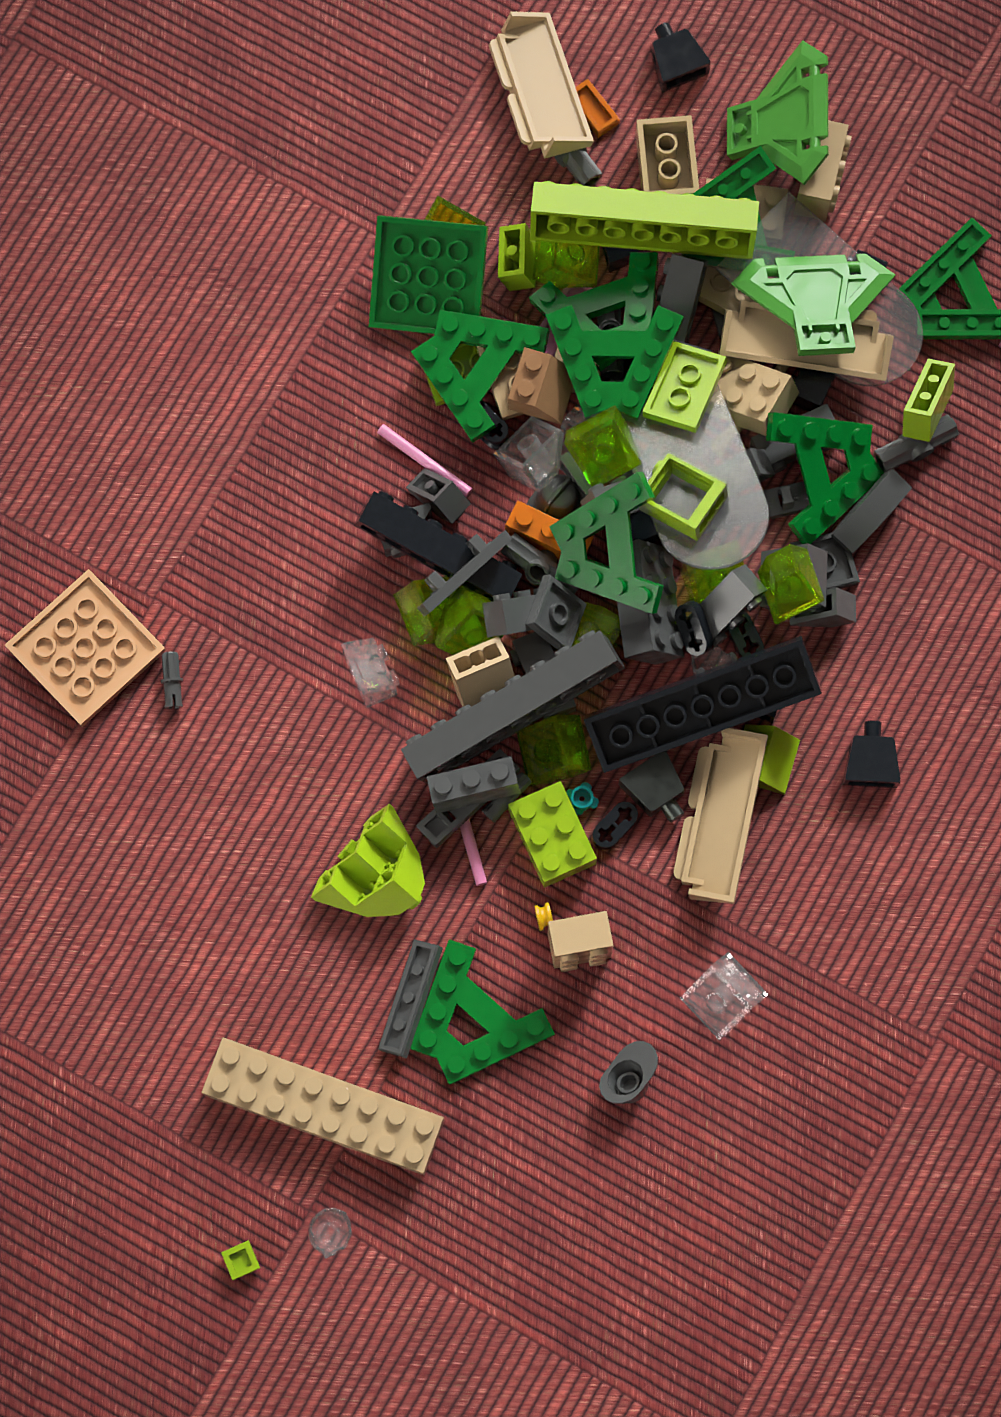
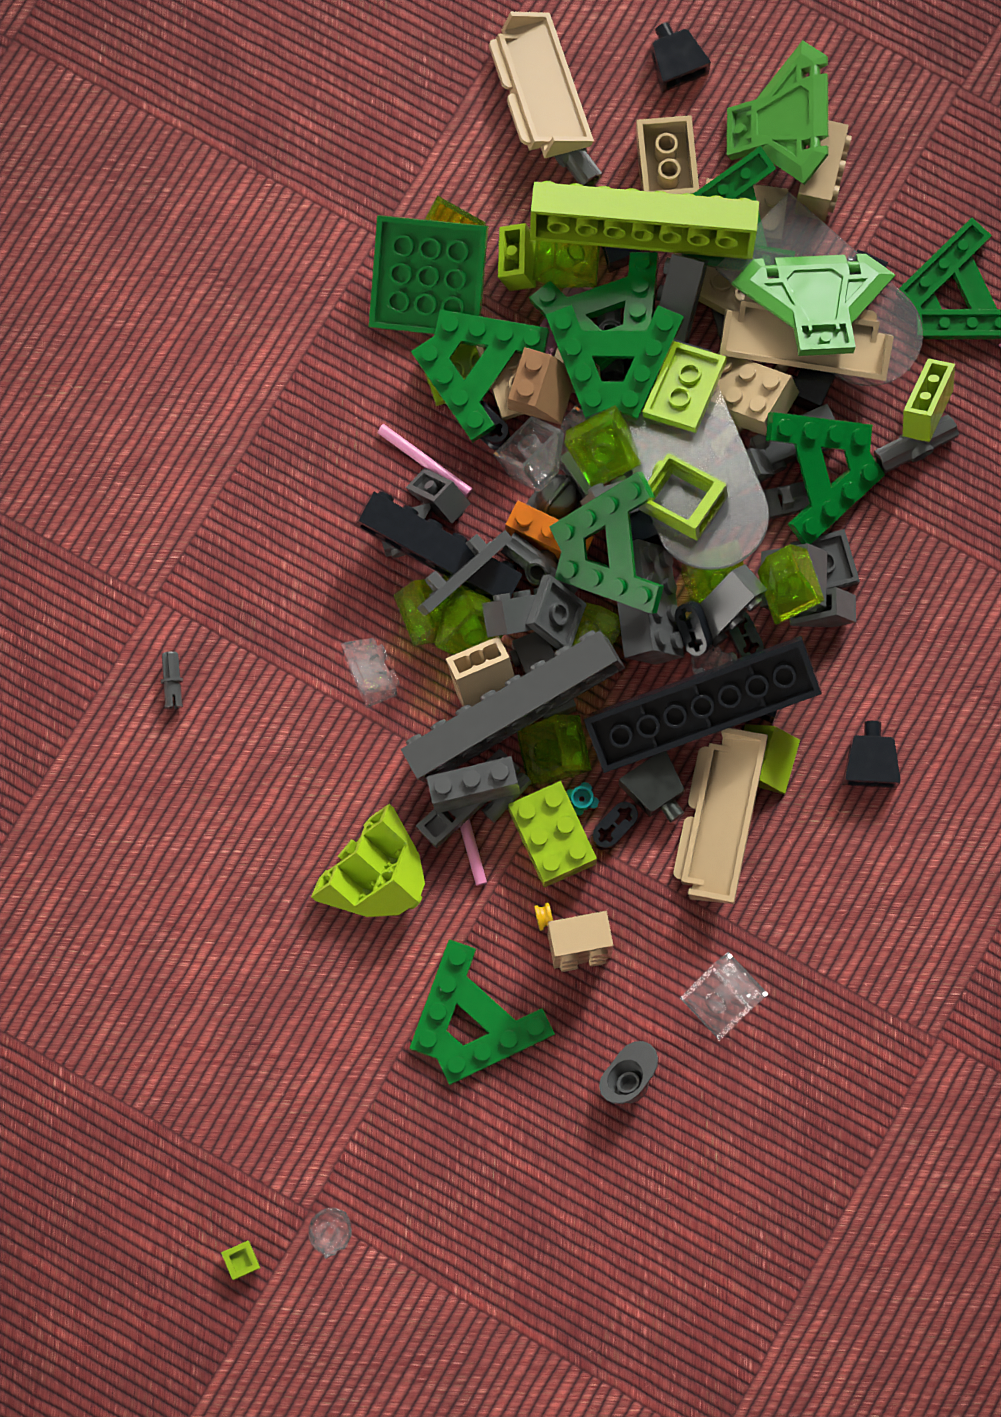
light nougat plate [5,569,166,727] -> none
tan brick [202,1037,445,1176] -> none
dark grey tile [378,939,443,1059] -> none
orange tile [575,79,620,138] -> none
dark grey slope [831,469,912,554] -> none

